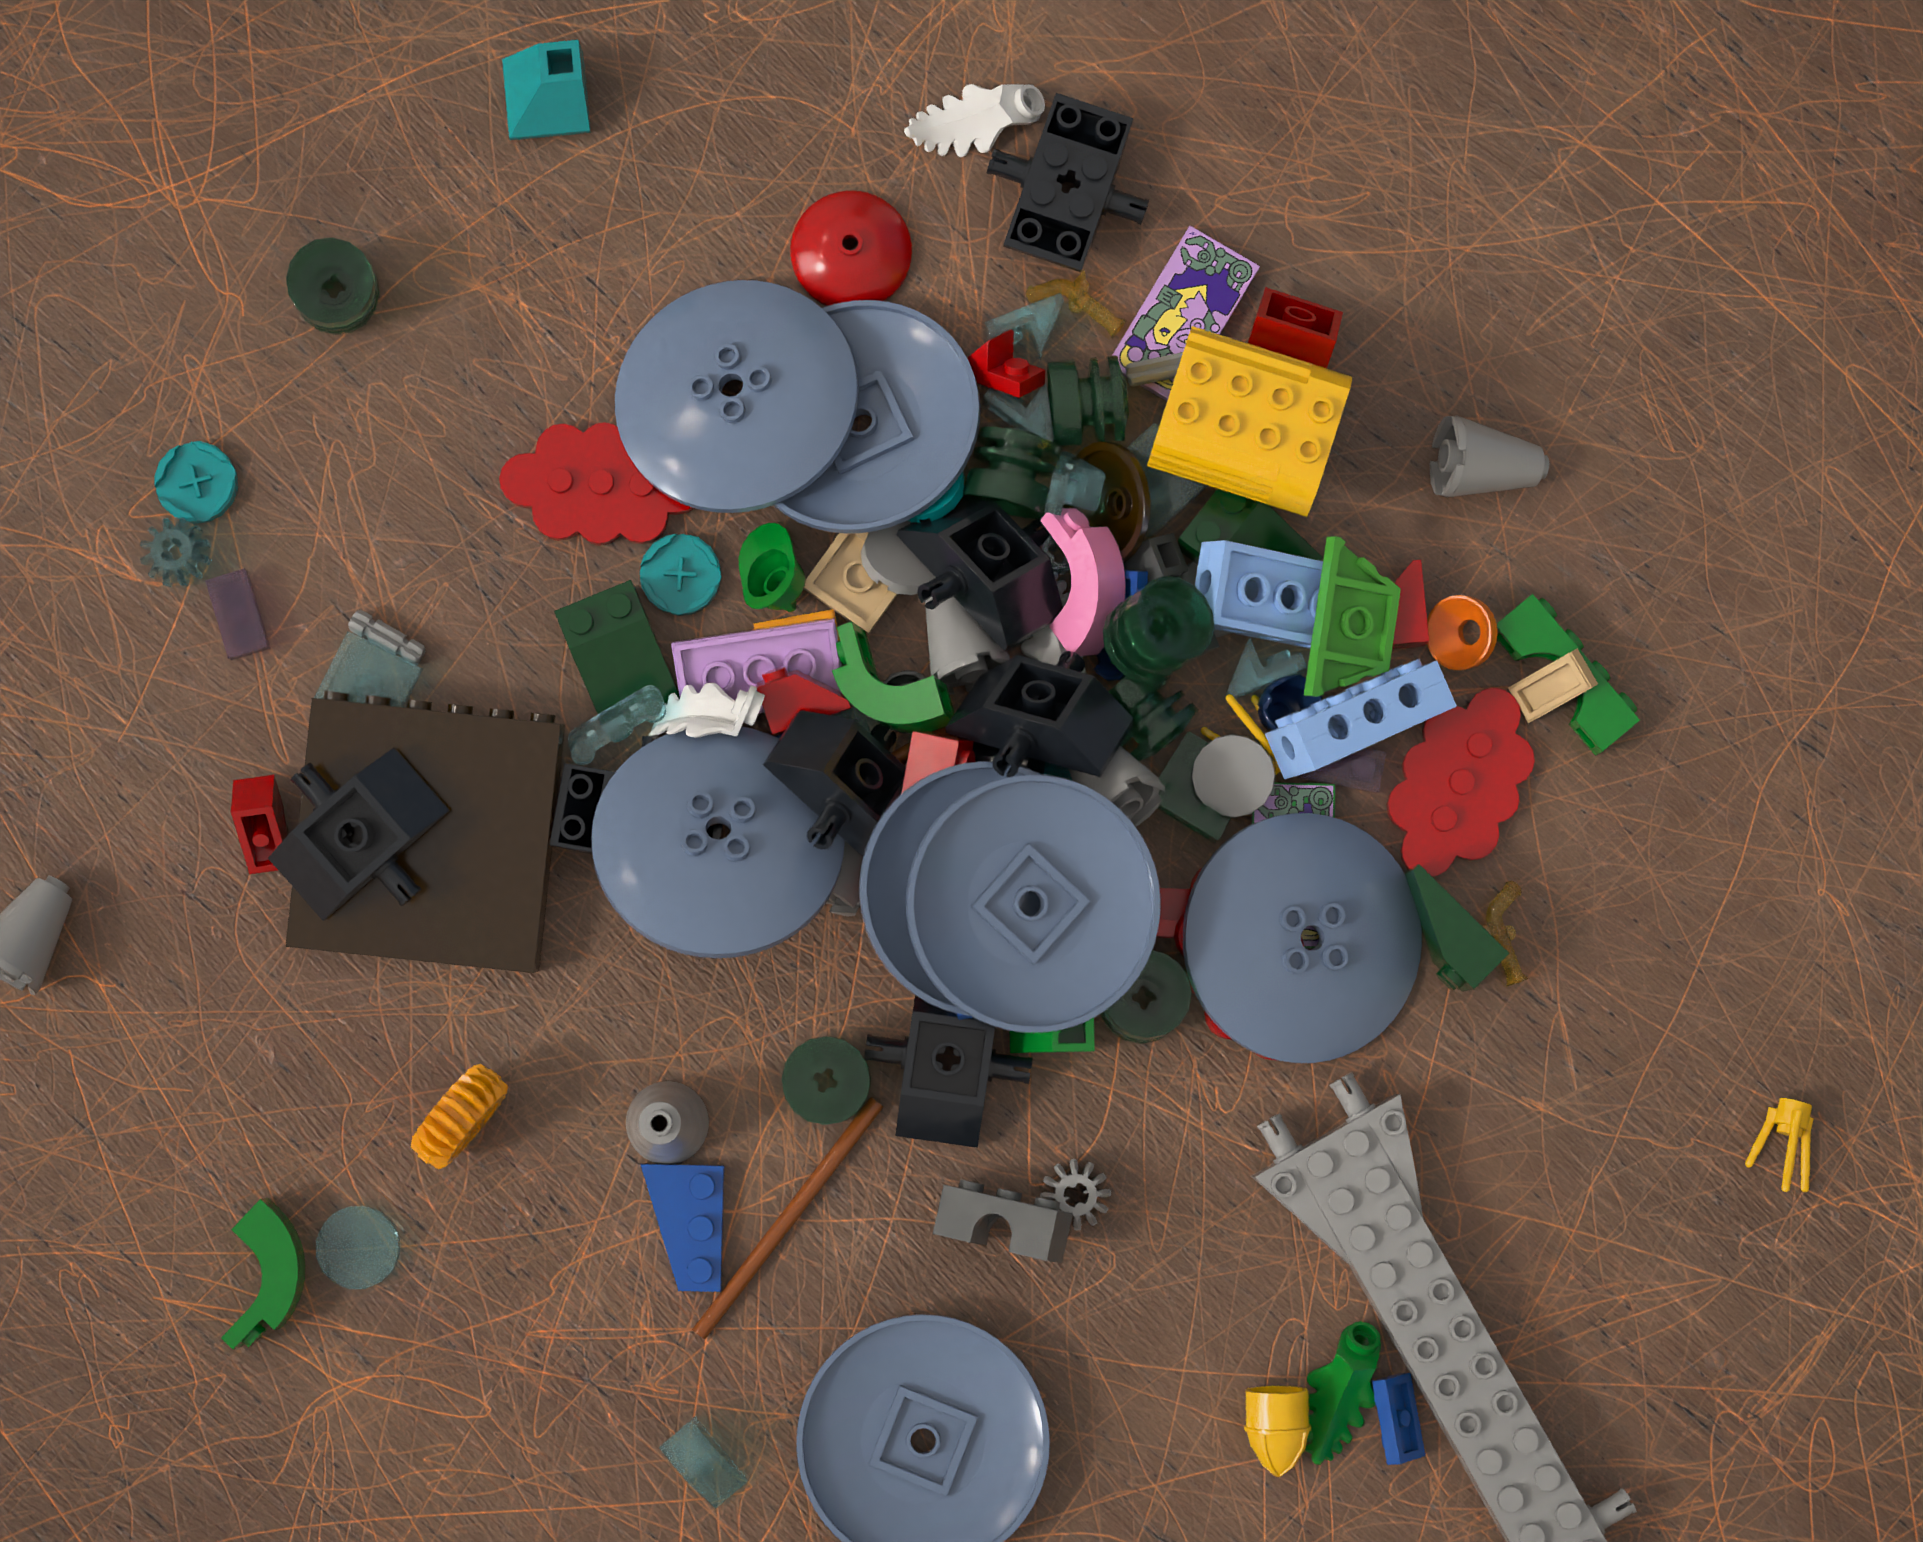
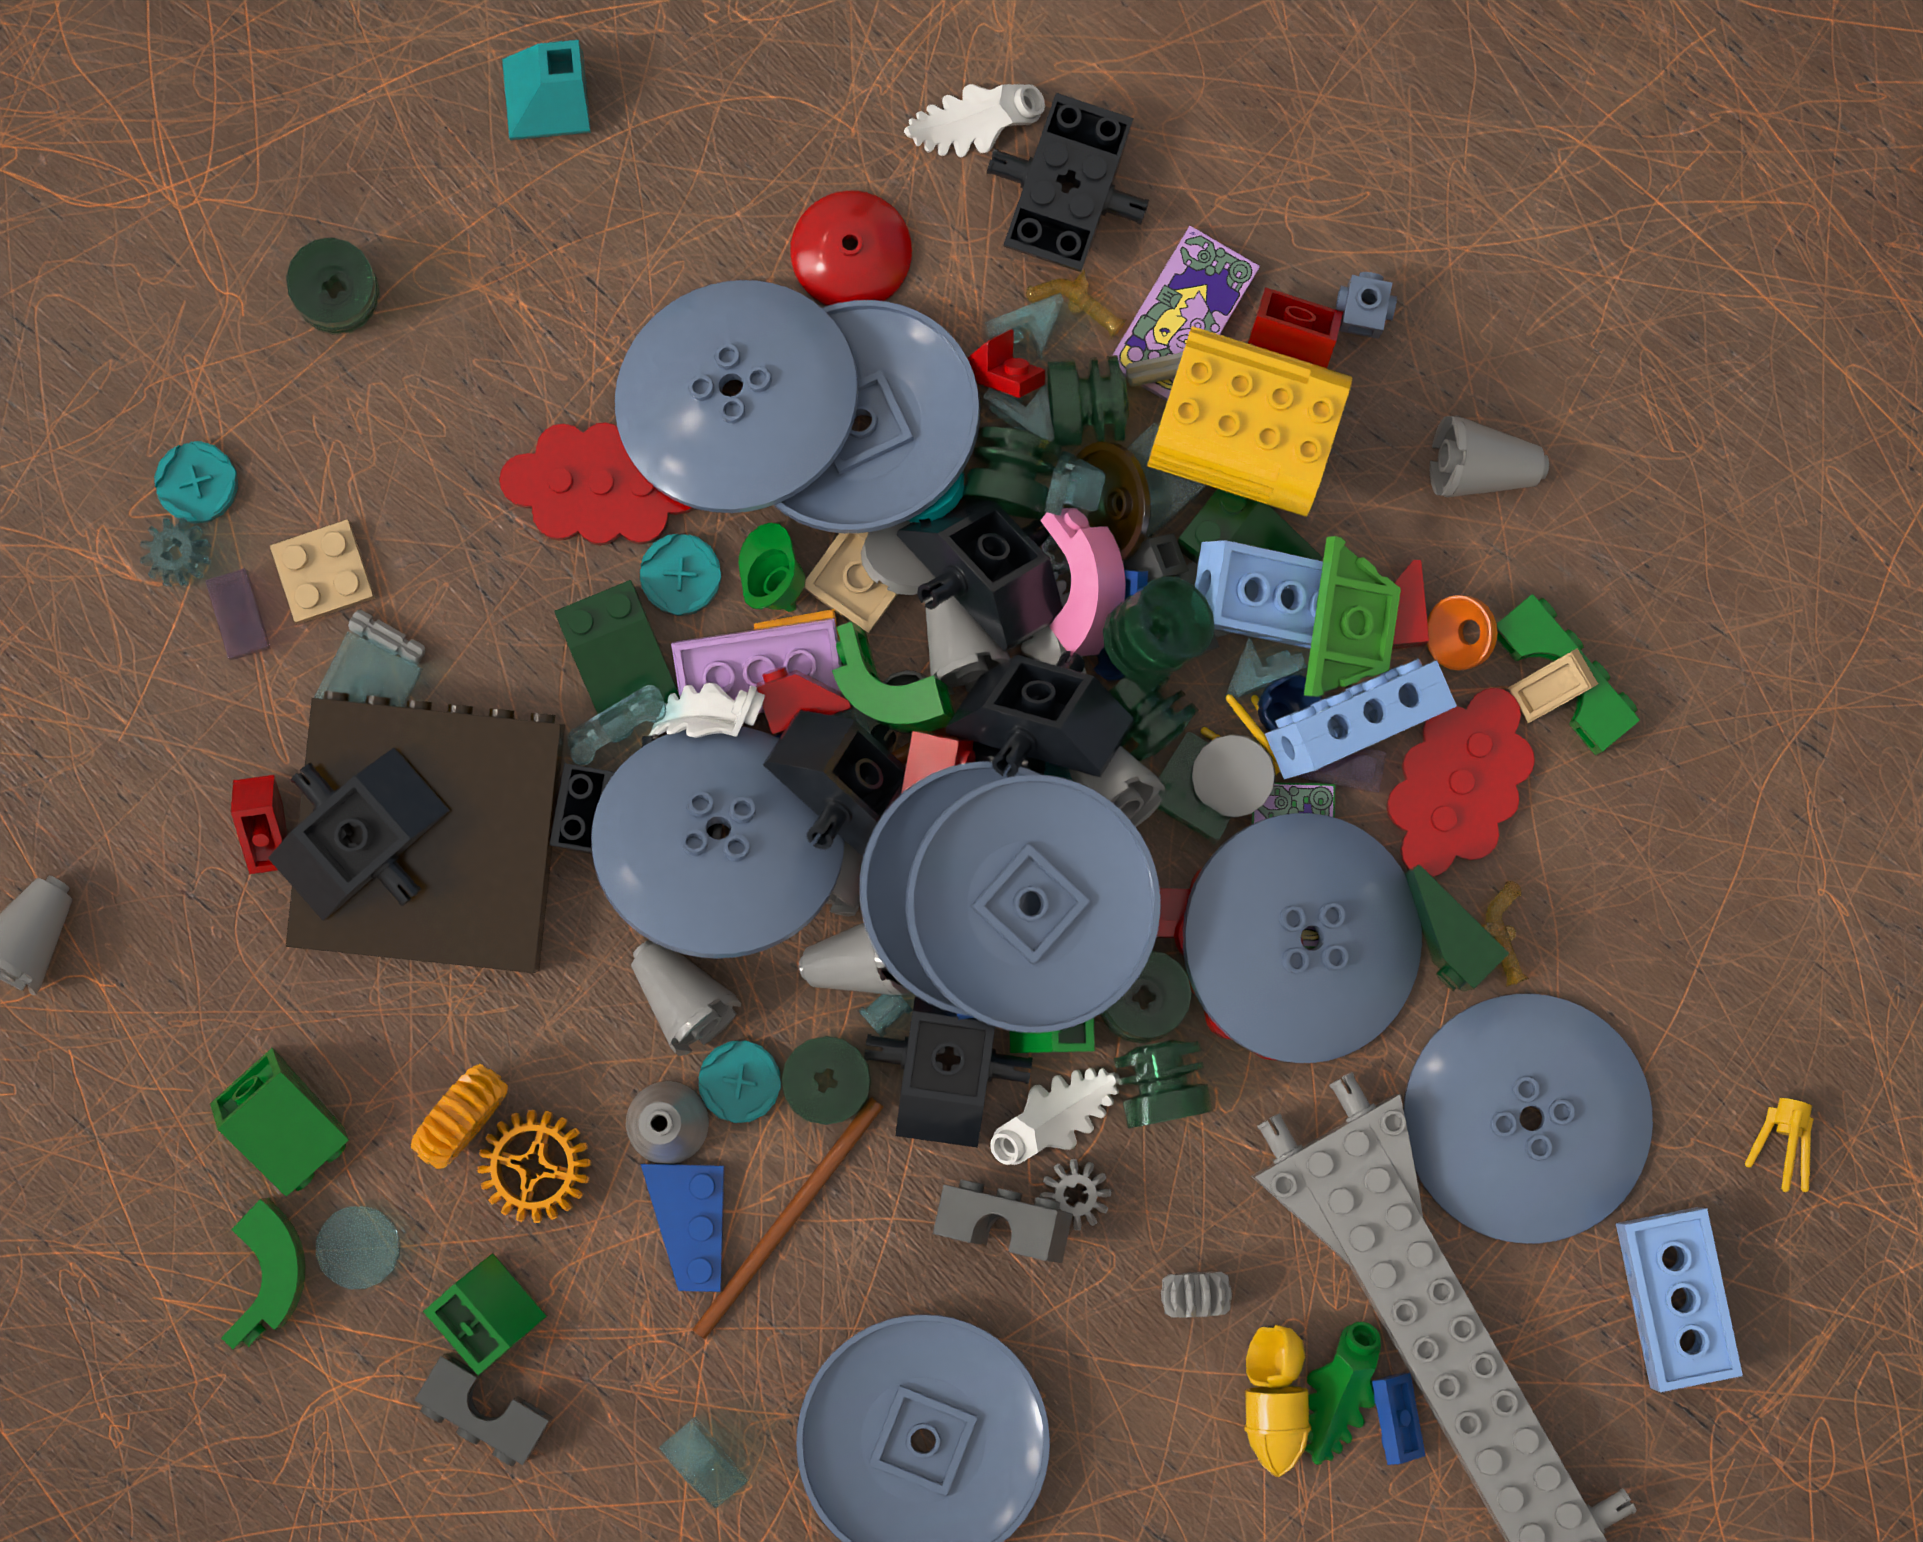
none -> green slope [210,1048,349,1197]
none -> tan plate [270,519,376,625]
none -> dark grey arch [415,1353,553,1466]
none -> green slope [423,1253,547,1375]
none -> light orange gear [477,1110,592,1223]
none -> light grey cone [631,940,741,1056]
none -> teal tile [699,1040,781,1123]
none -> light grey cone [799,922,910,996]
none -> clear light blue bush [857,994,913,1037]
none -> white plant [990,1068,1120,1165]
none -> clear green wheel [1113,1039,1213,1128]
none -> light grey gear [1161,1271,1232,1318]
none -> yellow hair [1246,1325,1305,1390]
none -> sand blue brick [1336,272,1397,339]
none -> sand blue dish [1403,994,1653,1244]
none -> light blue brick [1616,1207,1743,1392]

